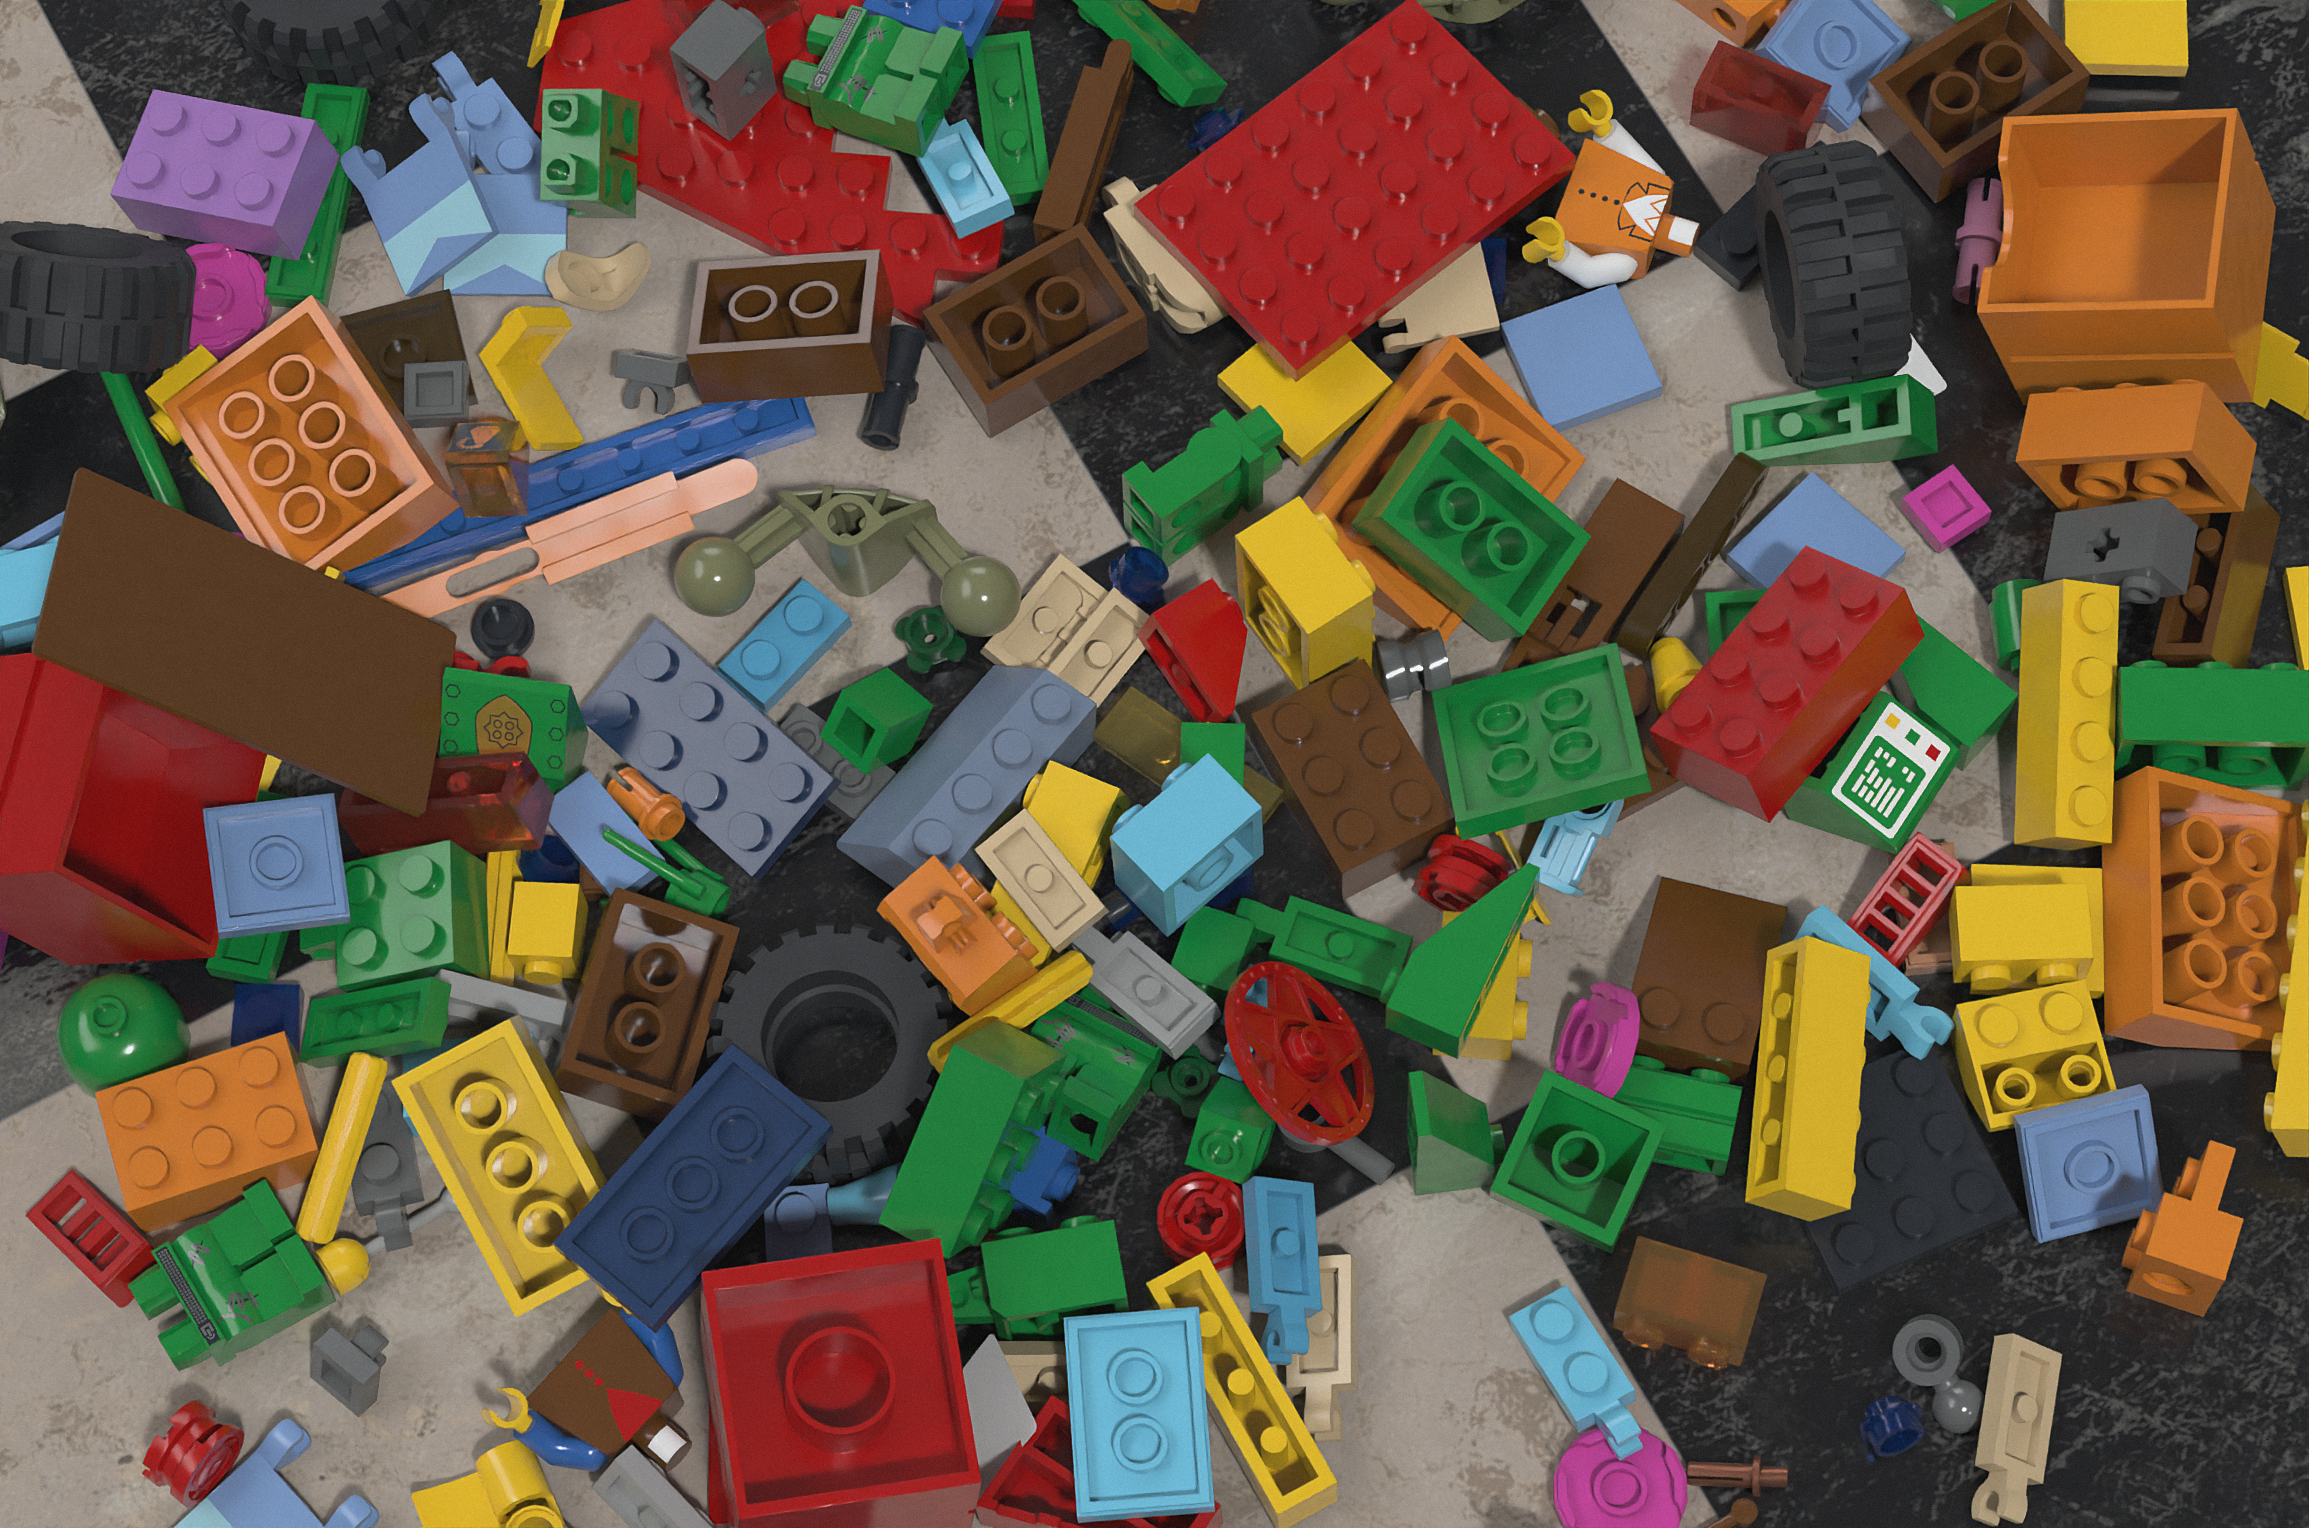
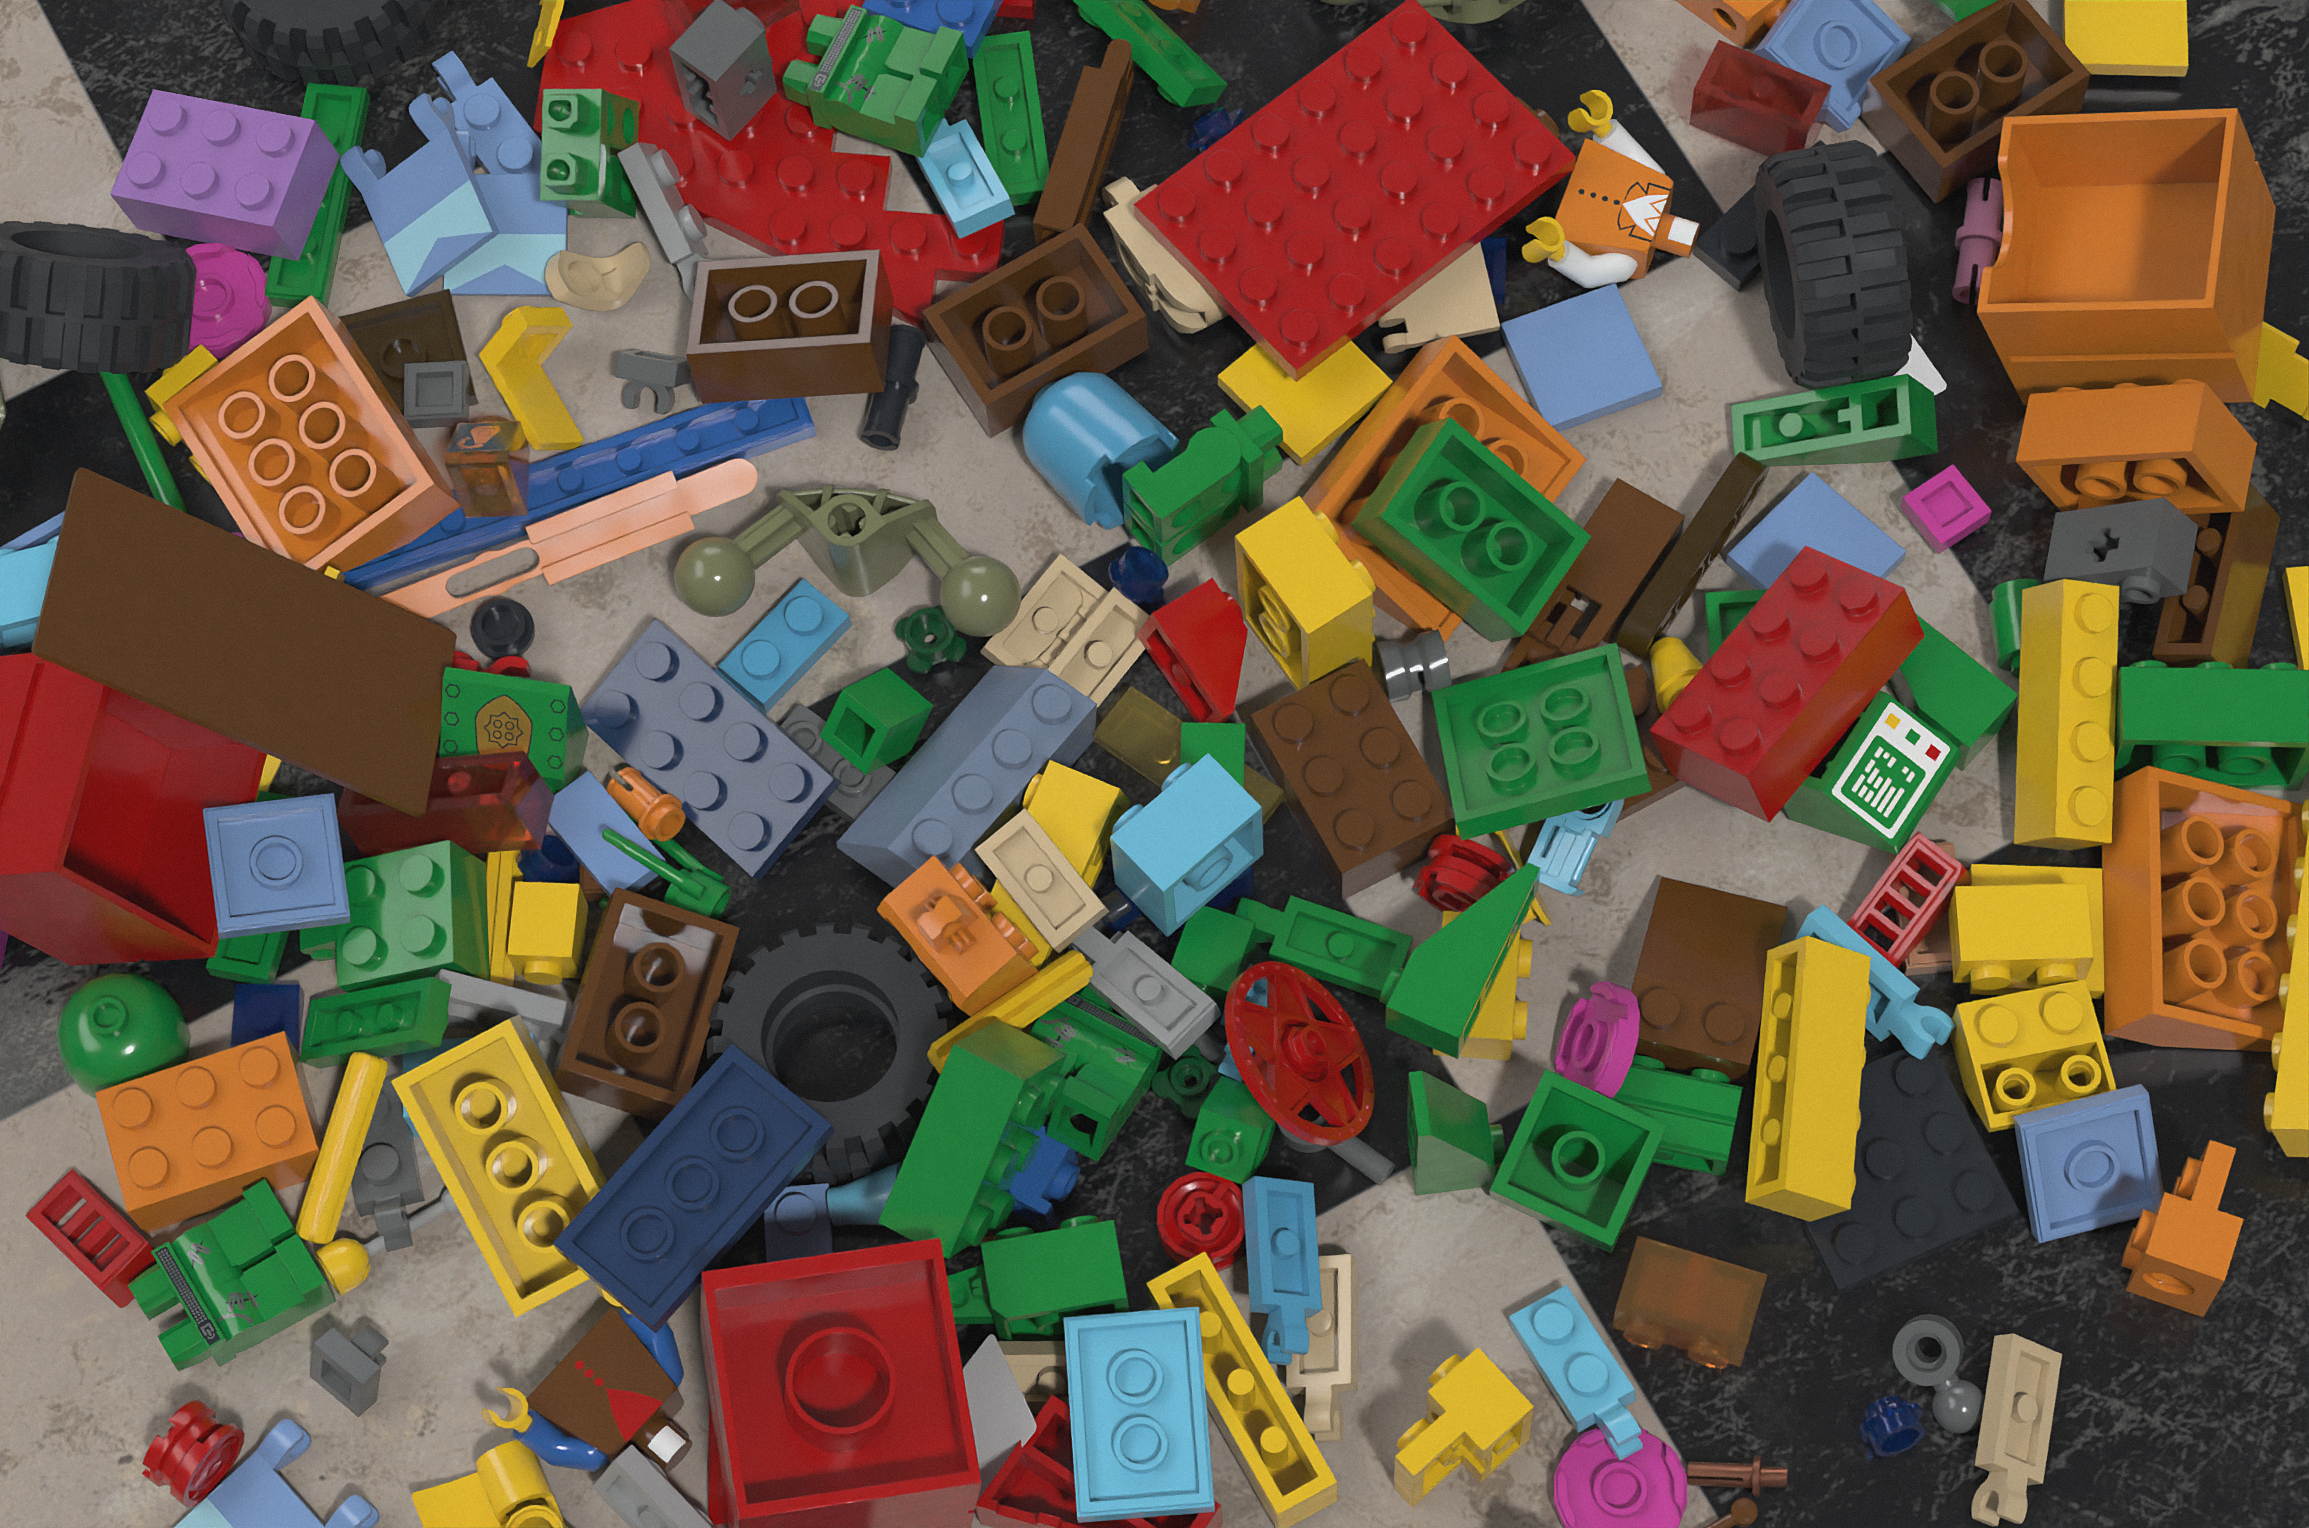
none -> light grey plate [617,143,715,302]
none -> dark azure cylinder [1022,372,1181,530]
none -> yellow brick [1394,1347,1534,1508]

